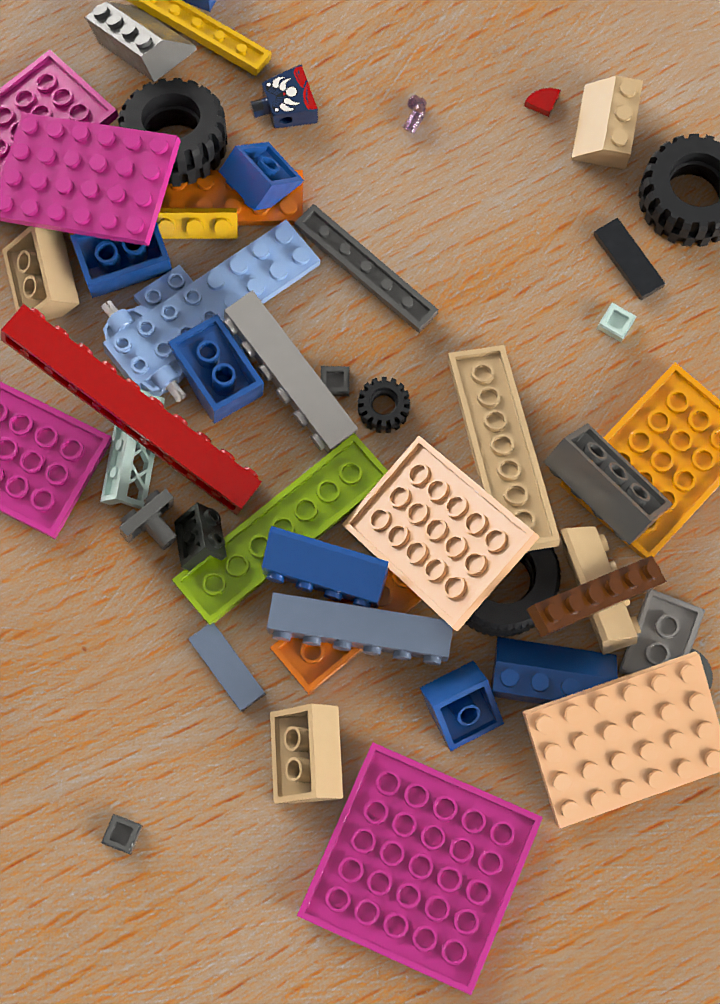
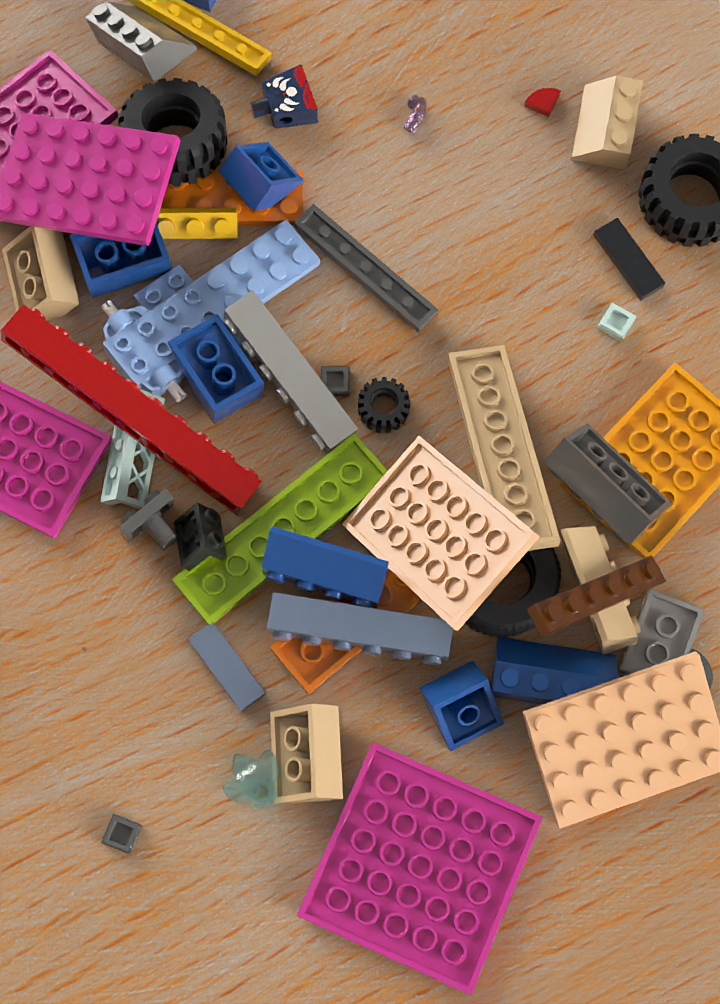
none -> clear light blue plate [223,750,280,808]

